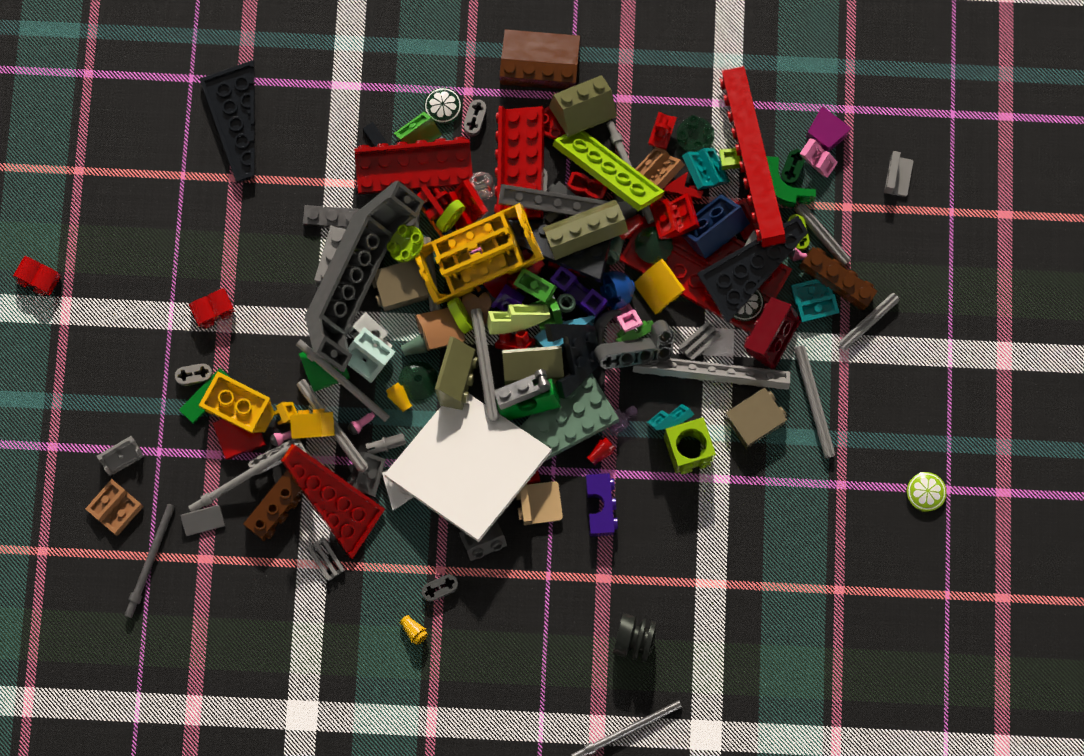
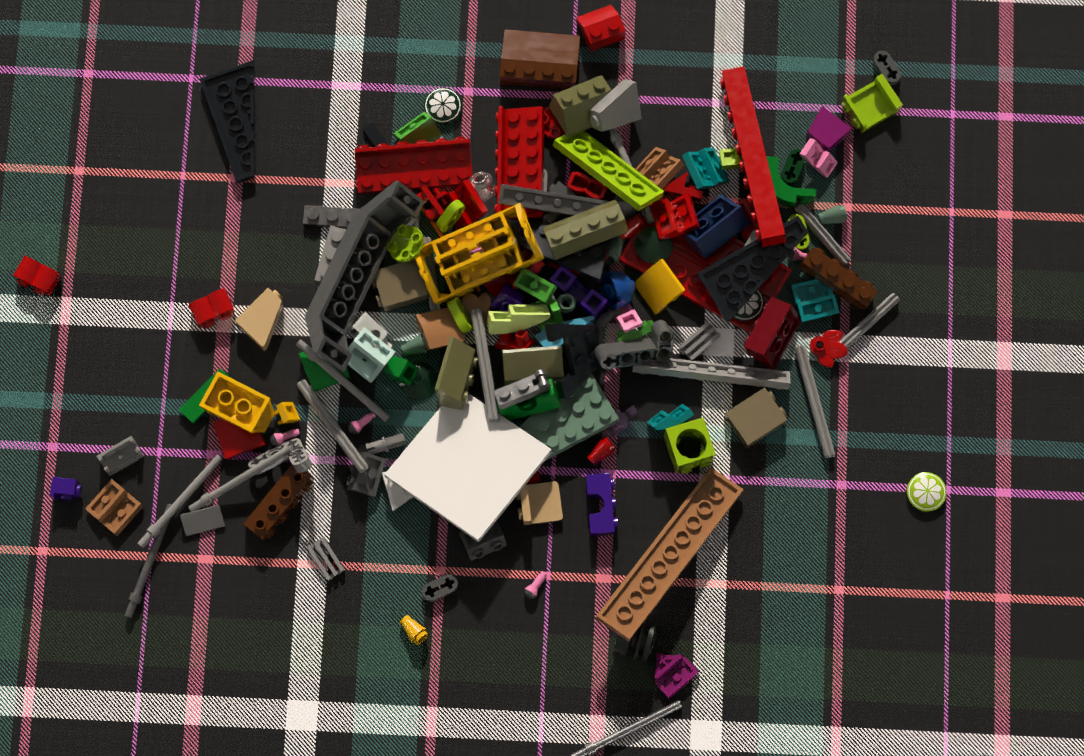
light grey beam [175,364,213,386] -> none
red wing [281,444,385,559] -> none
yellow brick [290,408,335,439] -> none
yellow cone [386,382,412,412] -> none
light grey beam [464,99,486,136] -> none
red hips [648,112,677,150] -> none
clear green dish [677,115,714,152] -> none
light grey panel [884,151,913,197] -> none
none -> dark purple brick [50,477,82,501]
none -> light grey bar [137,455,223,548]
none -> tan slope [235,288,284,351]
none -> green brick [383,356,419,386]
none -> bright pink piece [524,571,547,599]
none -> red slope [576,5,626,52]
none -> light grey slope [590,79,642,132]
none -> medium nougat plate [596,467,743,642]
none -> magenta slope [655,653,699,700]
none -> red plate [809,330,848,368]
none -> sand green cone [818,205,848,224]
none -> lime panel [841,74,903,133]
none -> dark grey beam [873,51,901,85]

